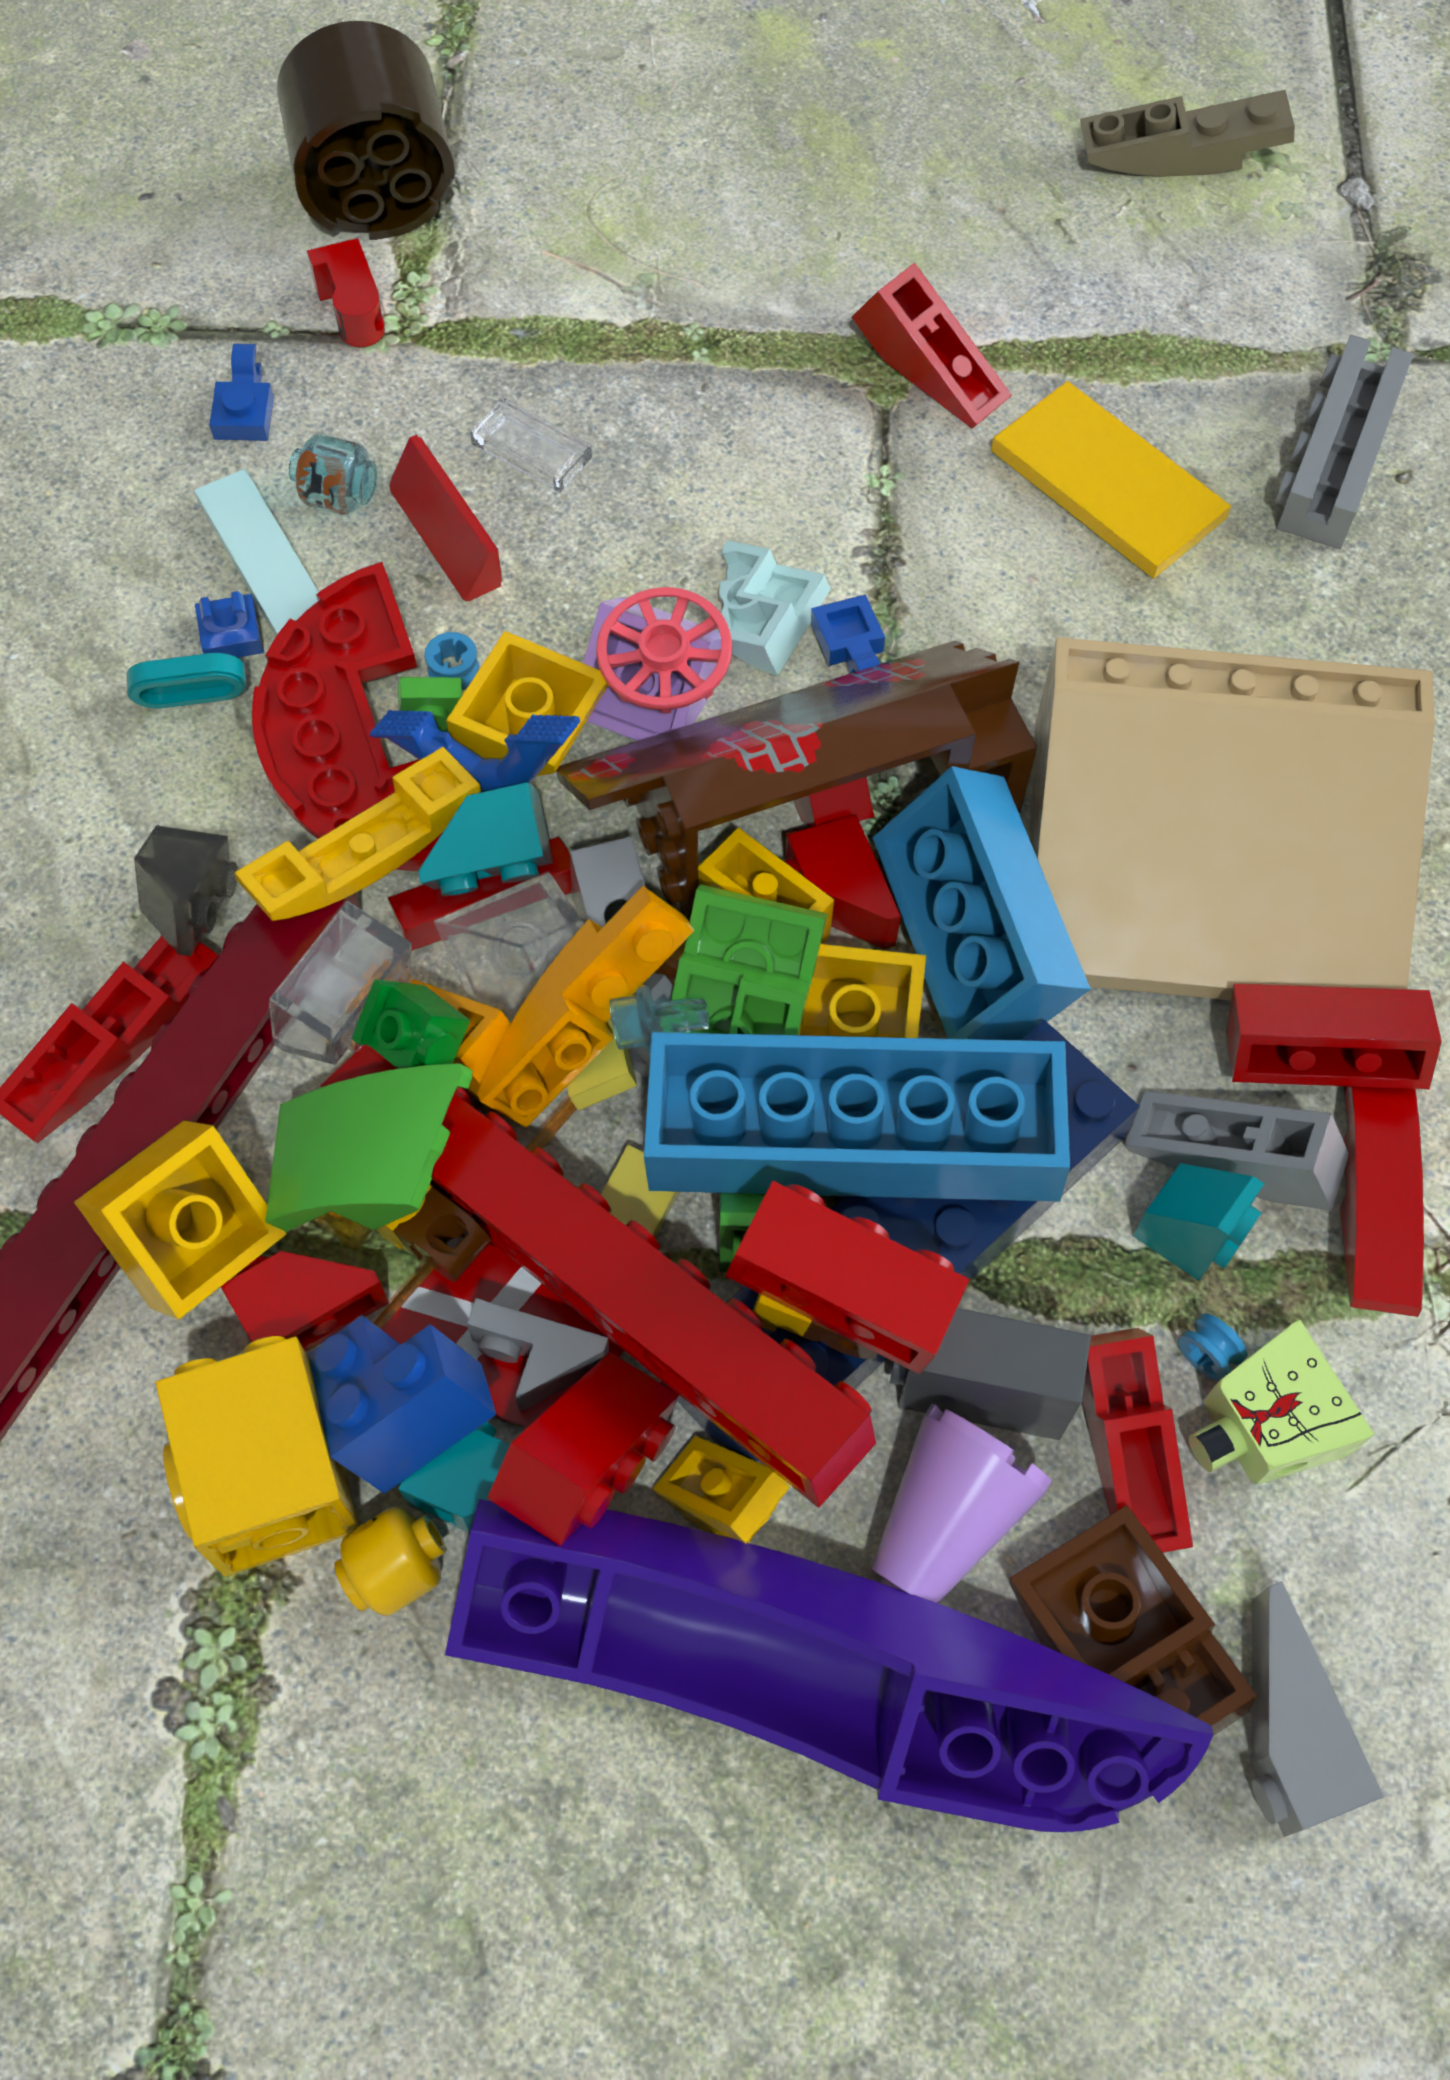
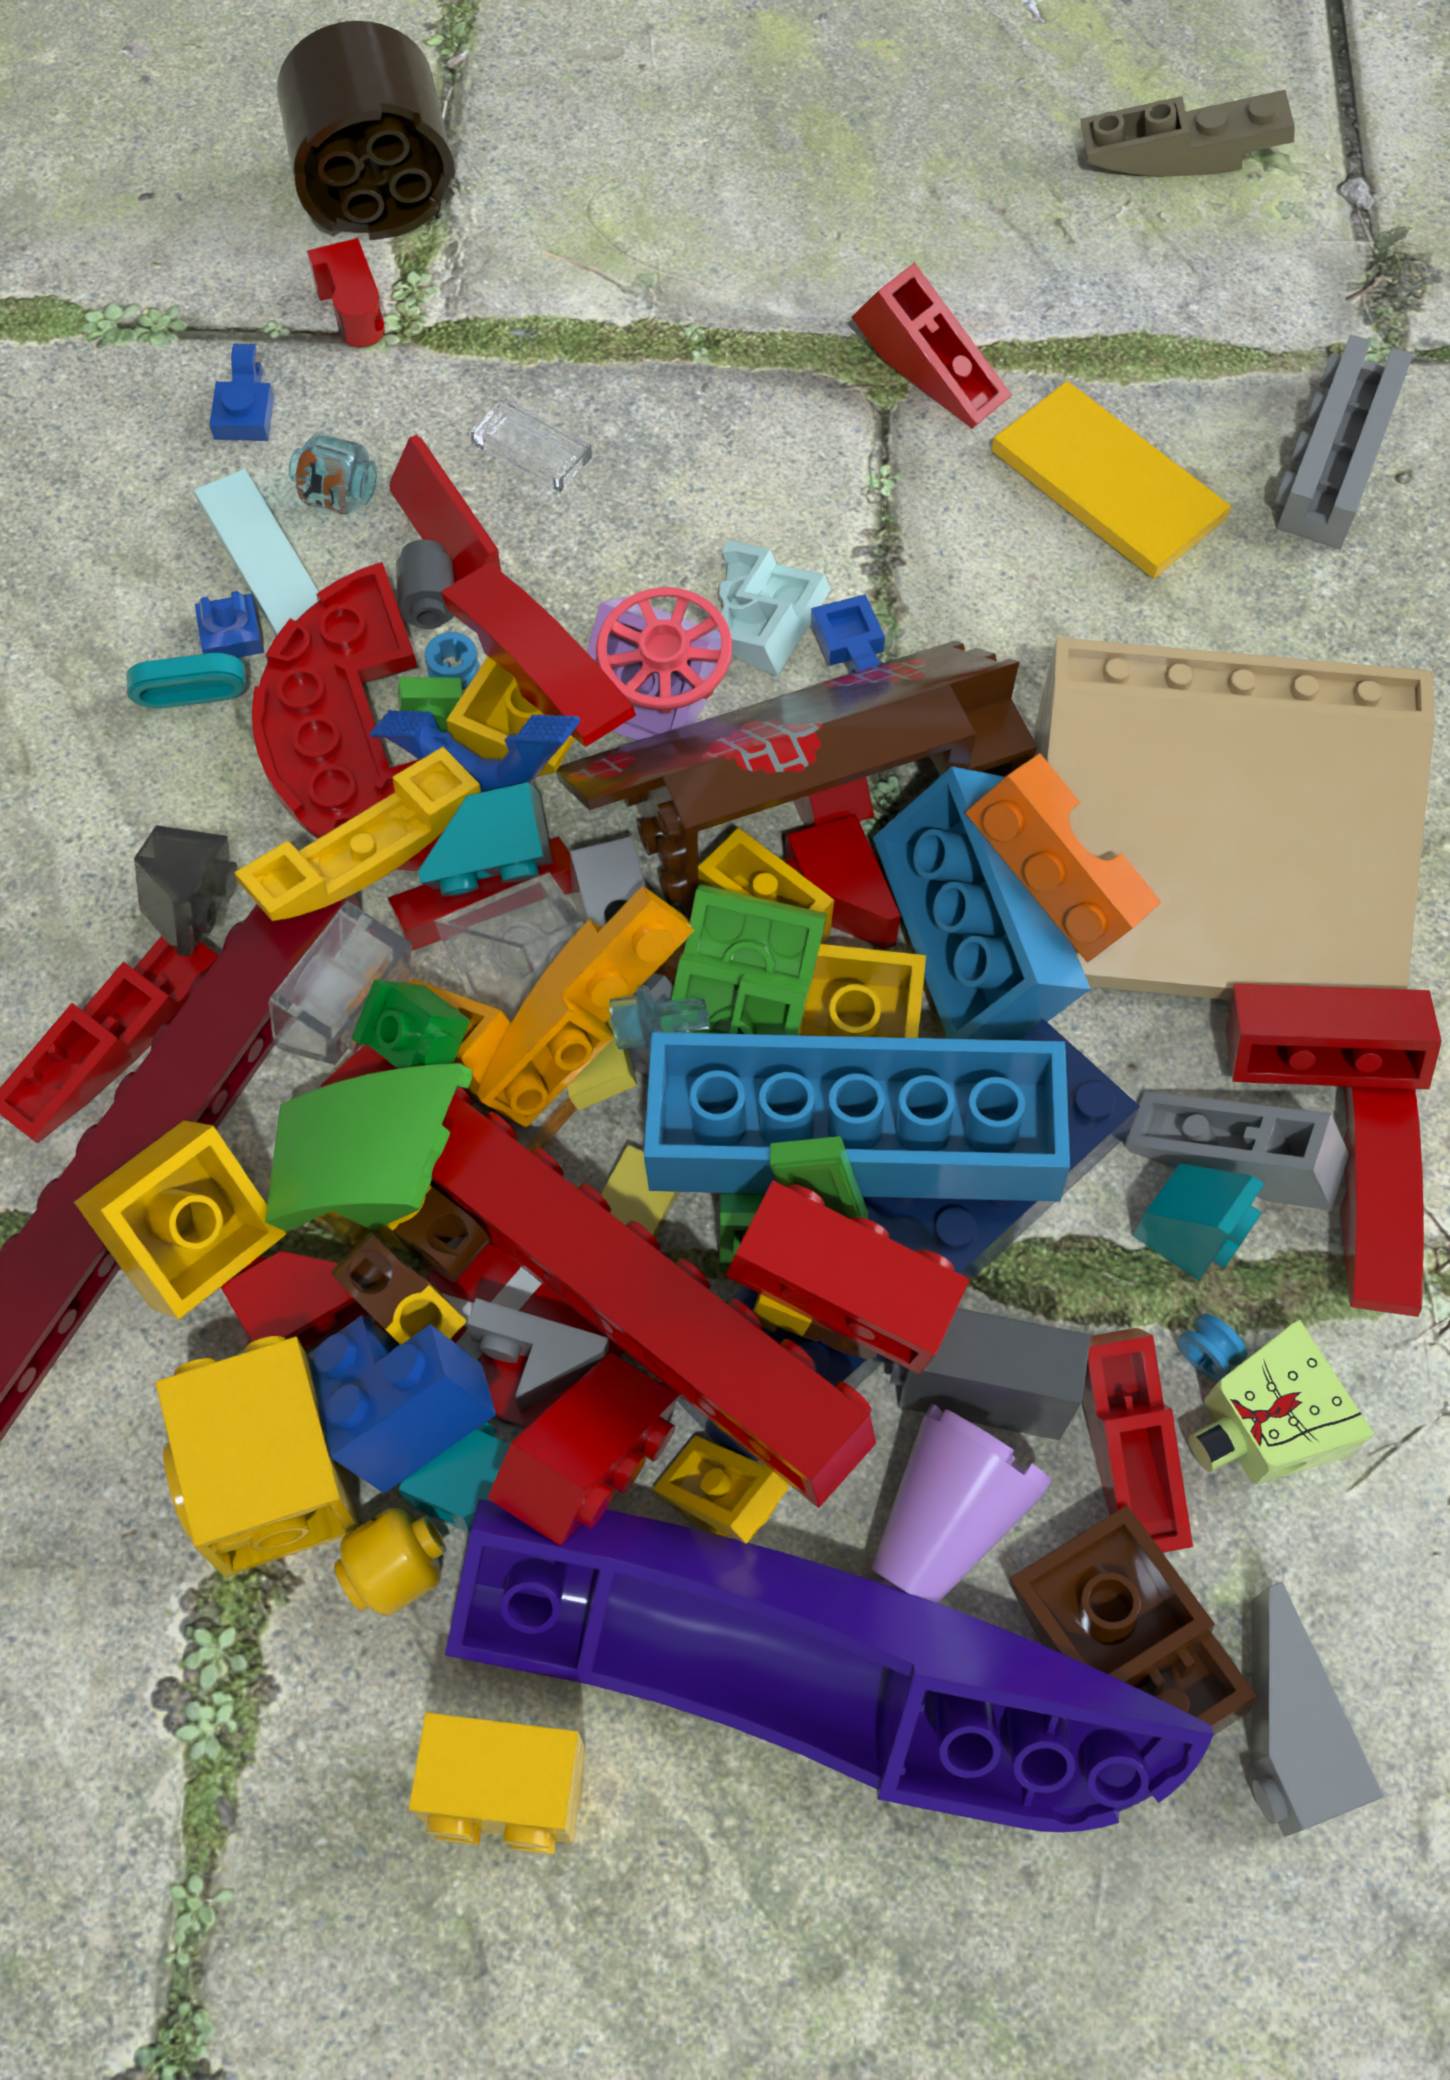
none -> reddish brown leg [331,1232,467,1345]
none -> dark grey brick [396,540,454,629]
none -> yellow brick [408,1712,586,1855]
none -> red slope [440,562,636,747]
none -> bright green tile [770,1136,868,1219]
none -> orange arch [965,754,1162,963]

